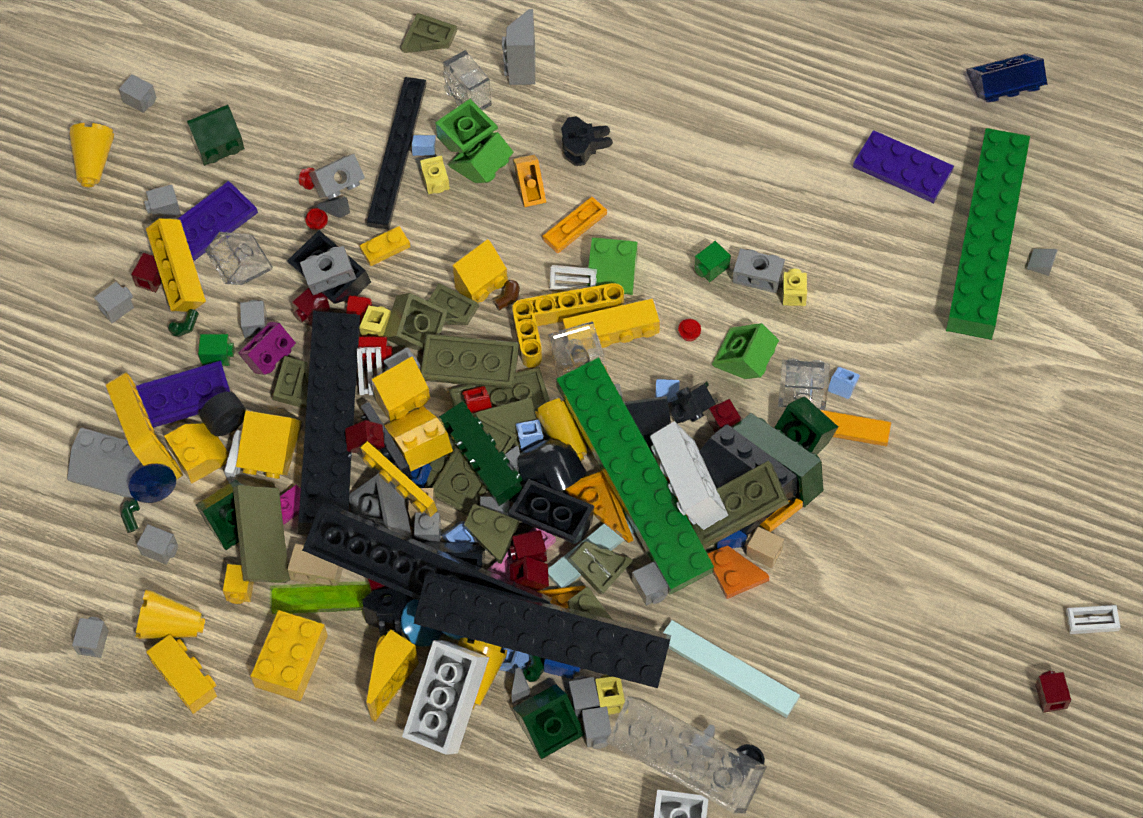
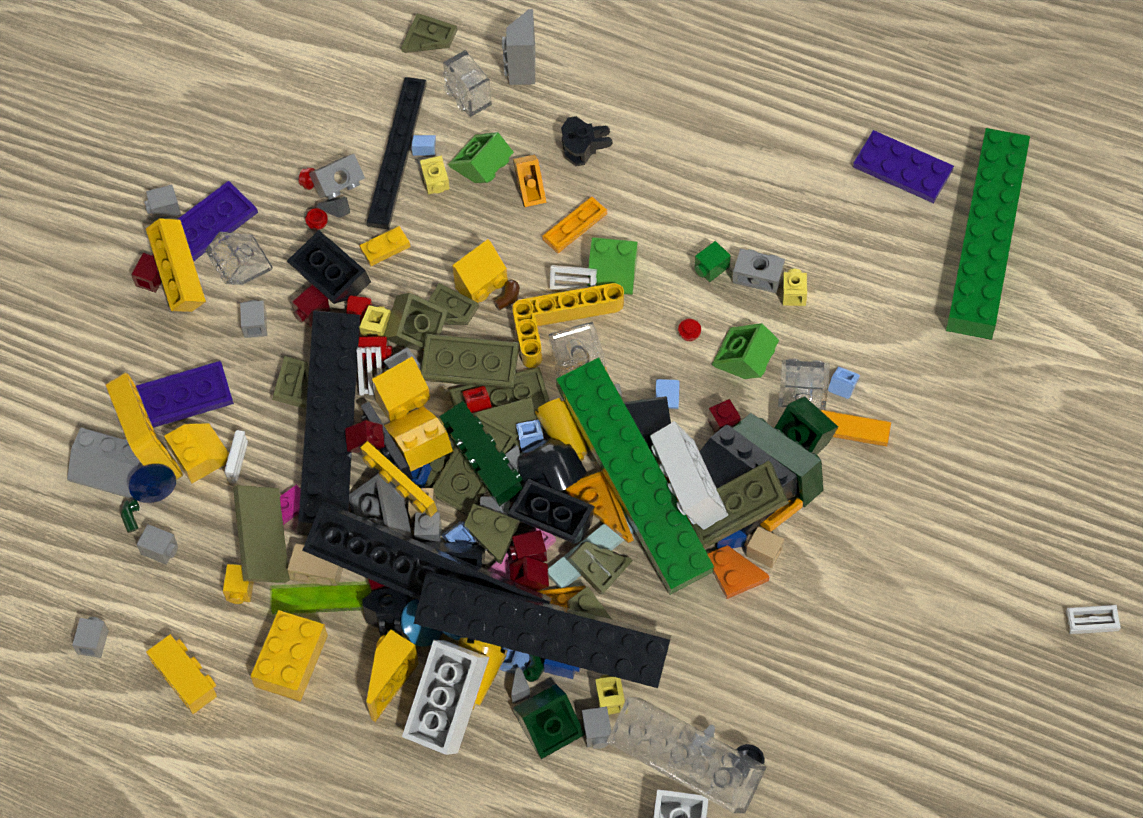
yellow cone [69,123,114,188] -> none
light grey brick [94,282,134,323] -> none
light grey brick [119,74,157,113] -> none
yellow cone [135,590,206,639] -> none
dark green arm [168,309,199,337] -> none
dark green slope [187,104,245,166] -> none
dark green slope [195,480,244,550] -> none
green brick [198,334,235,366] -> none
black tyre [200,392,246,436] -> none
yellow slope [236,411,302,479] -> none
magenta brick [238,322,296,375] -> none
light grey brick [300,246,356,295] -> none
bright green slope [435,99,498,153] -> none
yellow brick [563,298,660,354] -> none
light grey brick [569,676,600,718] -> none
light grey brick [632,562,668,606] -> none
light aqua tile [663,620,800,718] -> none
black hinge [668,381,718,424] -> none
clear blue slope [966,53,1048,102] -> none
light grey slope [1027,249,1057,276] -> none
dark red brick [1035,671,1072,713] -> none

